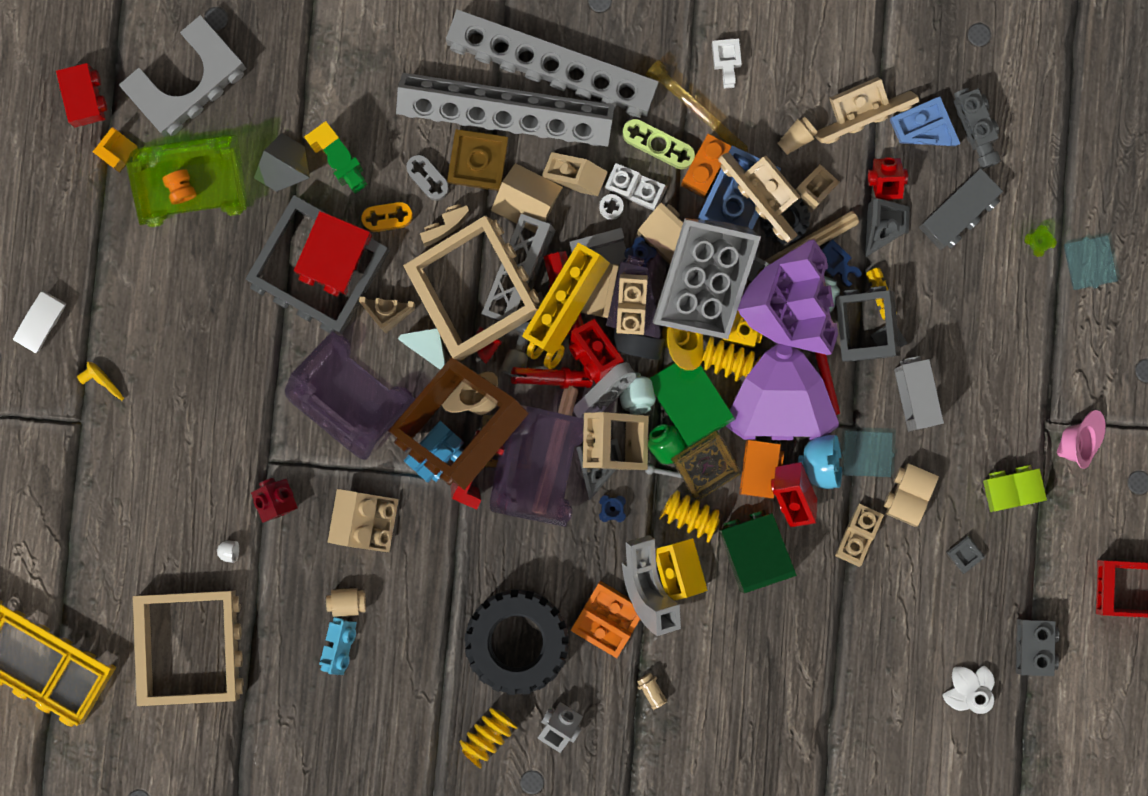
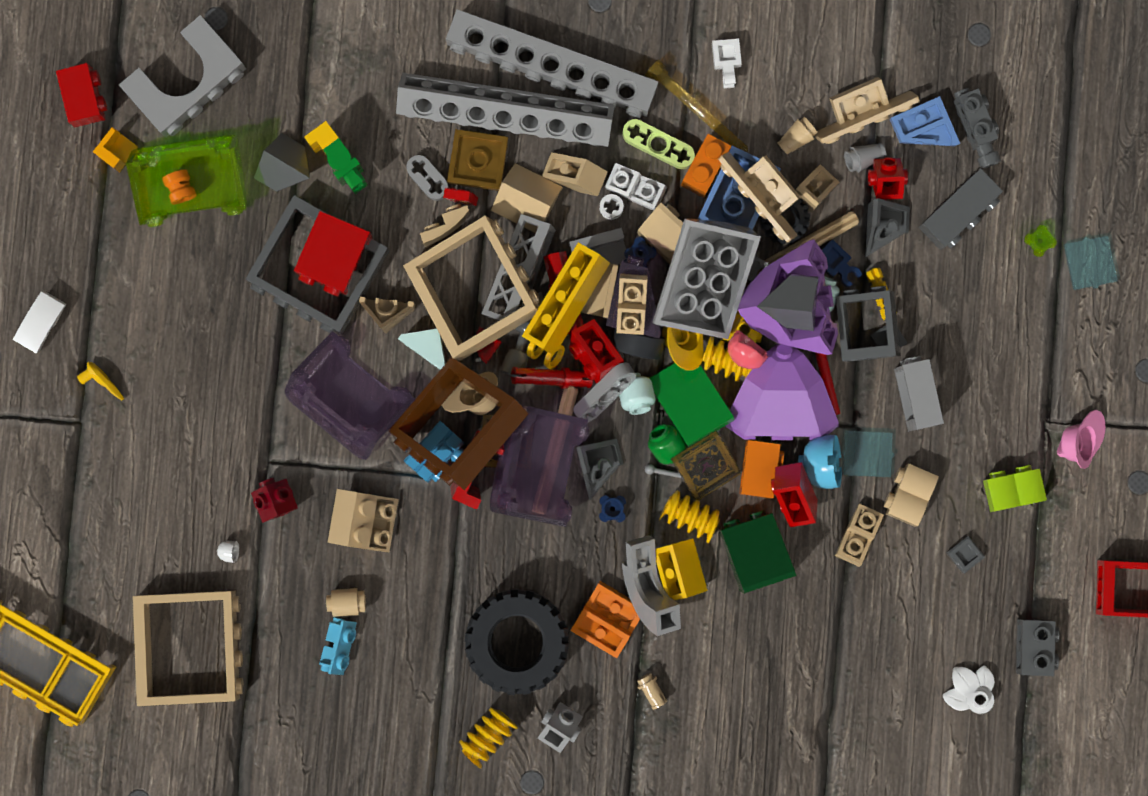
light orange beam [362,202,413,232] -> none
tan window [583,412,649,470] -> none
none -> red tile [443,188,478,206]
none -> coral hair [728,330,768,369]
none -> dark grey slope [757,274,818,331]
none -> light grey cone [844,143,886,173]

